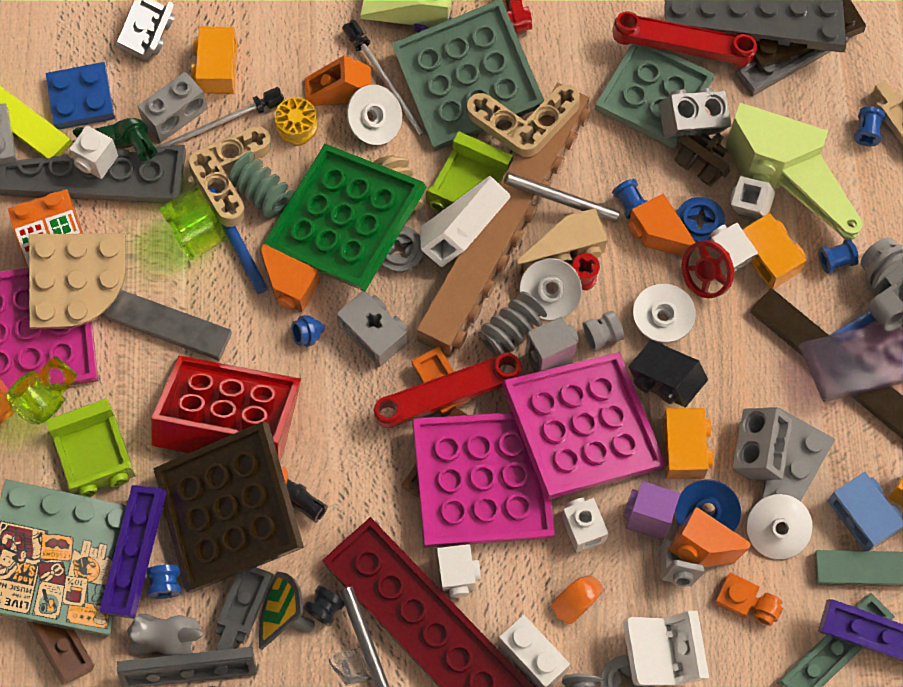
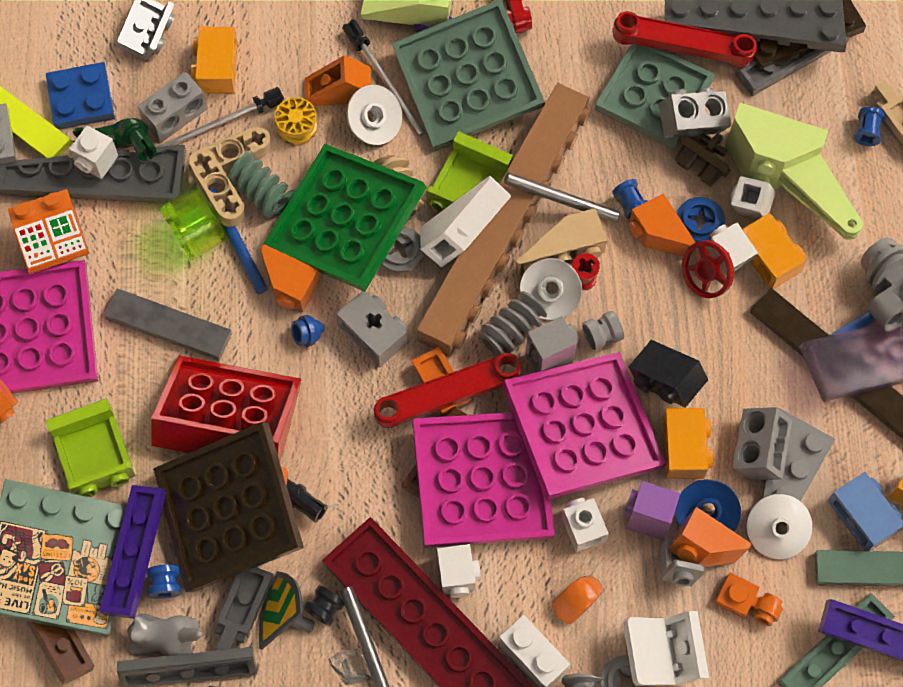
clear neon green piece [6,356,77,425] -> none
tan plate [29,233,126,329] -> none
tan beam [467,85,580,157] -> none
white dish [633,284,696,343] -> none
blue bush [818,239,859,274] -> none

